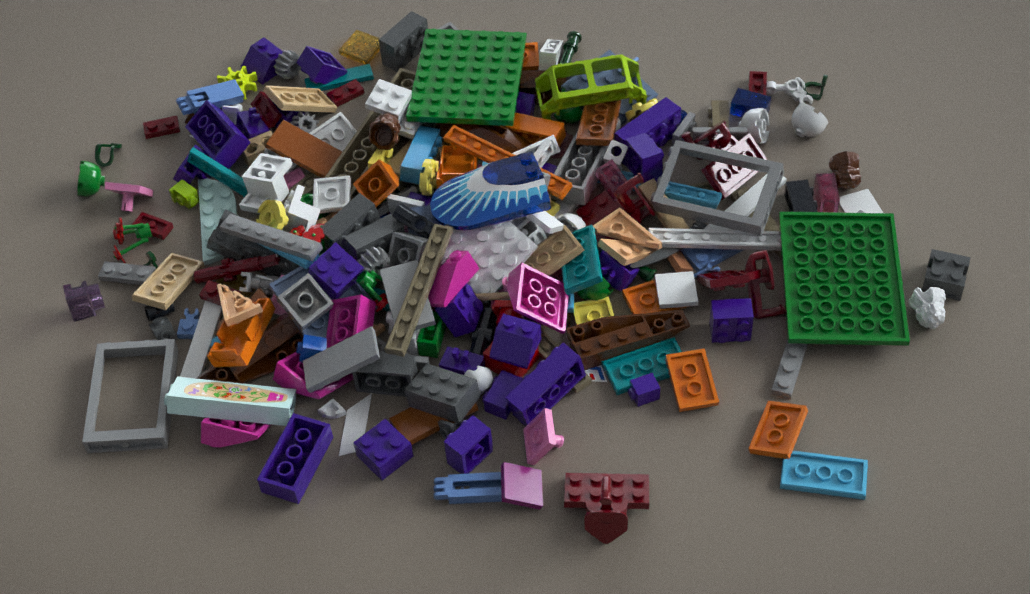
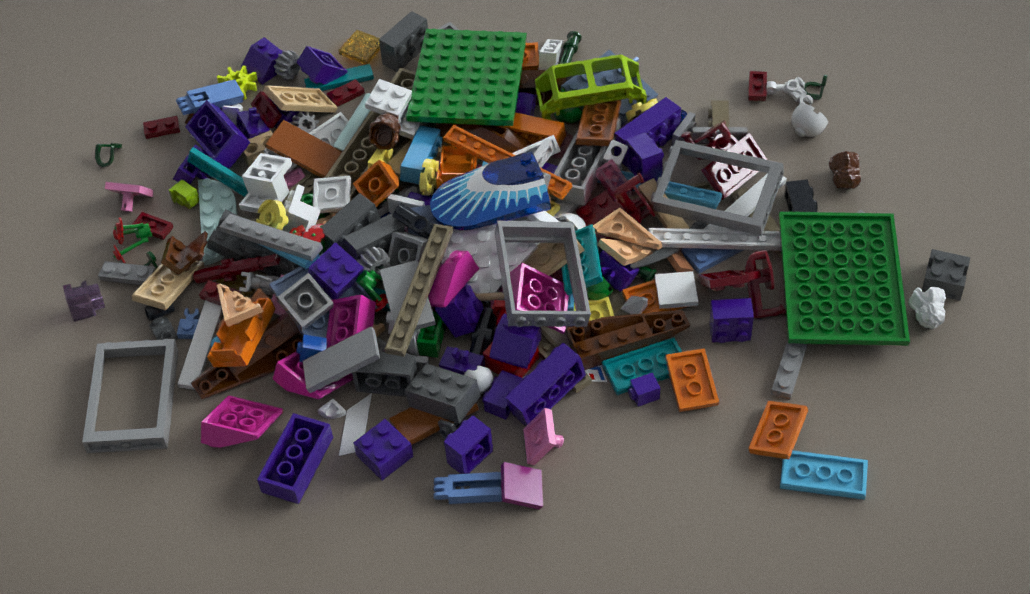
green cylinder [77,161,105,197] -> none
light aqua brick [164,377,296,426] -> none
dark red plate [564,473,649,544] -> none
medium blue hand [694,260,720,278] -> none
clear blue brick [730,88,771,117] -> none
white cylinder [739,108,770,144] -> none
clear pink brick [813,173,840,213] -> none
white sticker [836,189,883,213] -> none
none -> reddish brown bracket [161,231,208,276]
none -> light aqua brick [333,93,371,152]
none -> light grey window [494,221,591,327]
none -> light grey slope [620,296,648,315]

